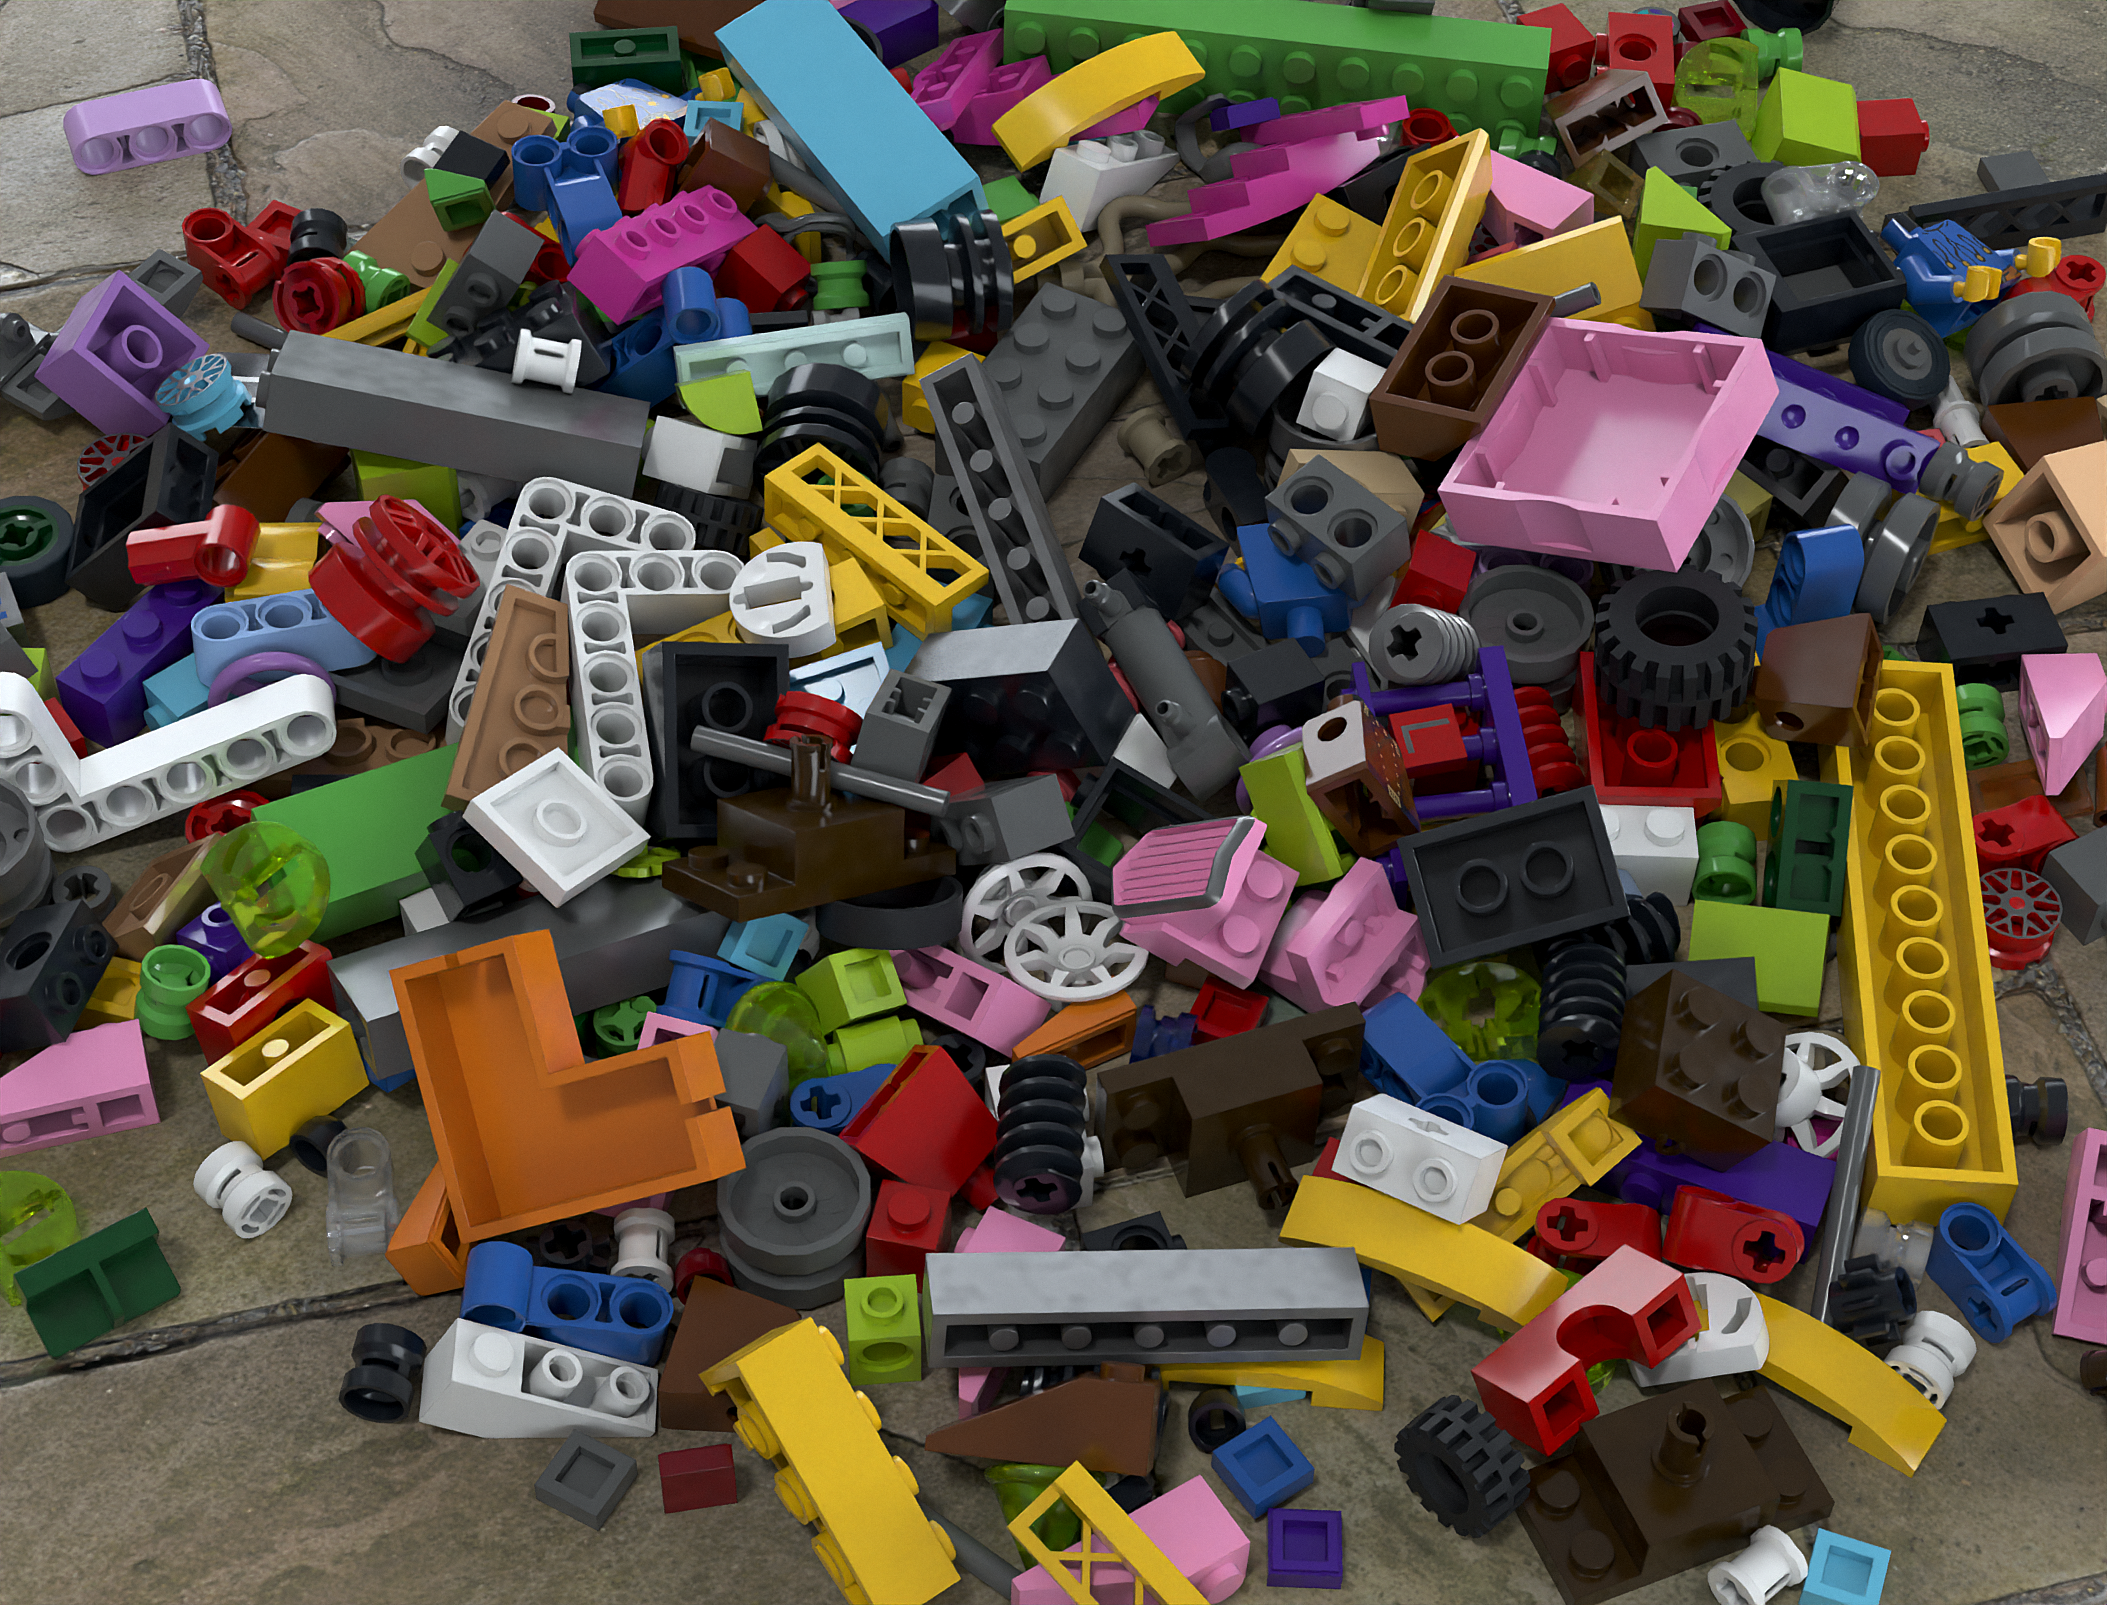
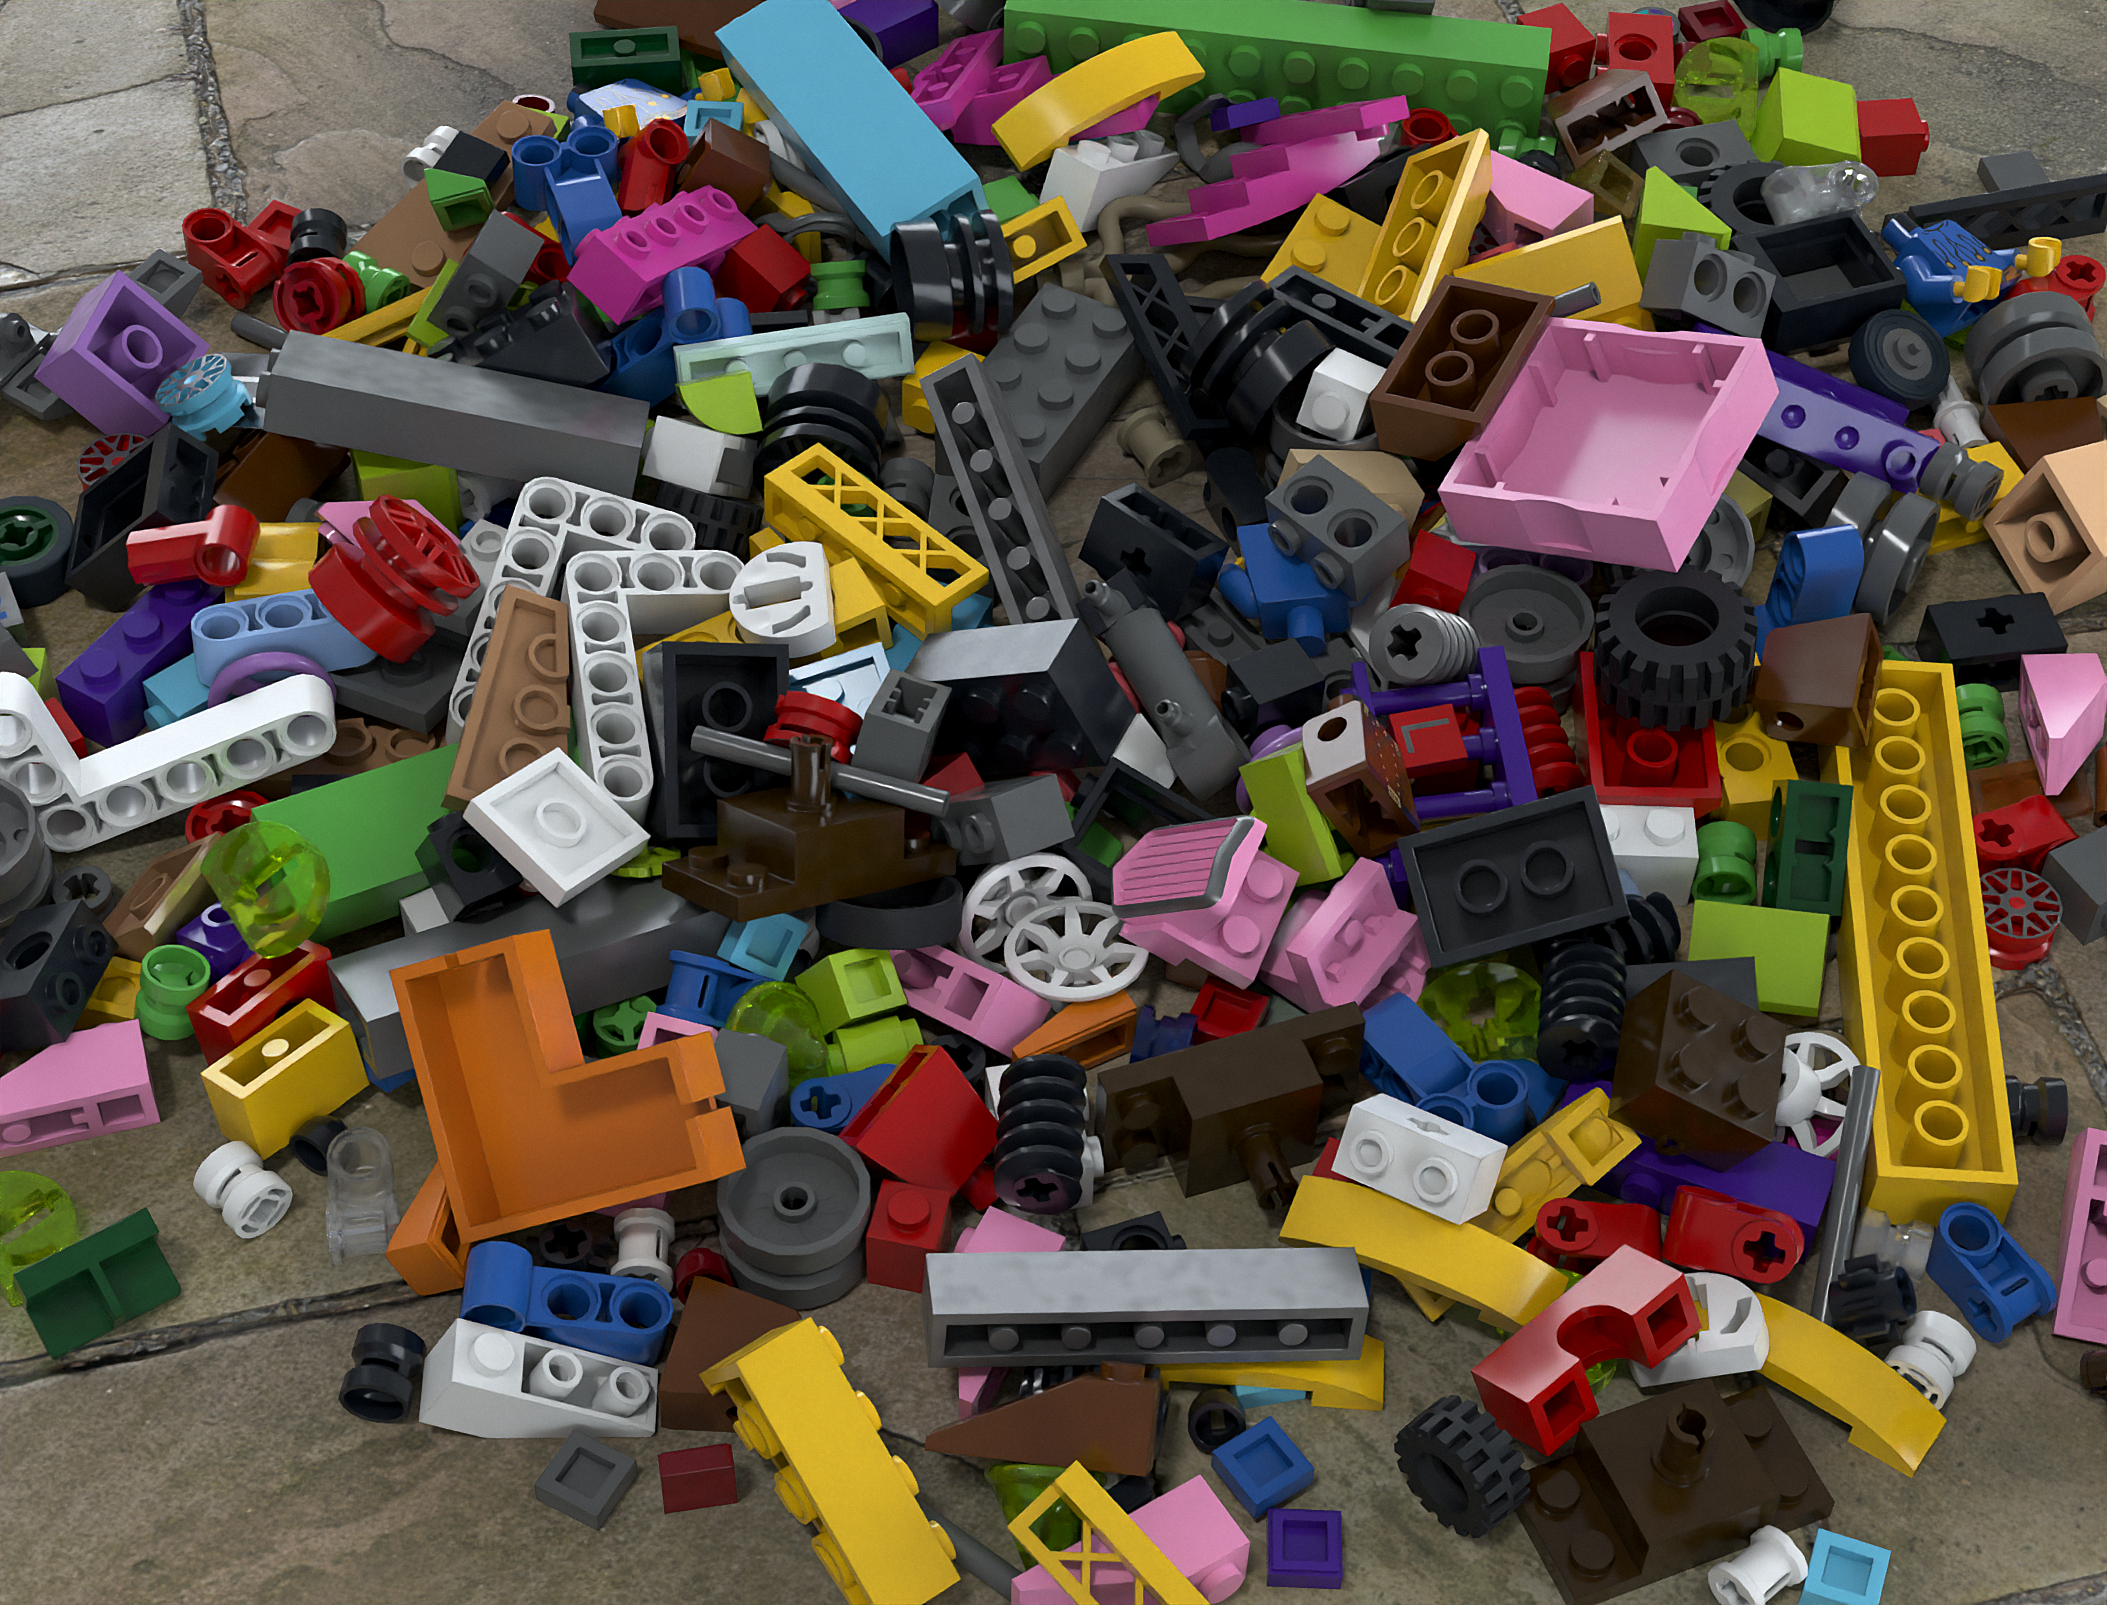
lavender beam [63,79,232,175] -> none
white bush [511,329,581,394] -> none
lime brick [844,1274,921,1386] -> none

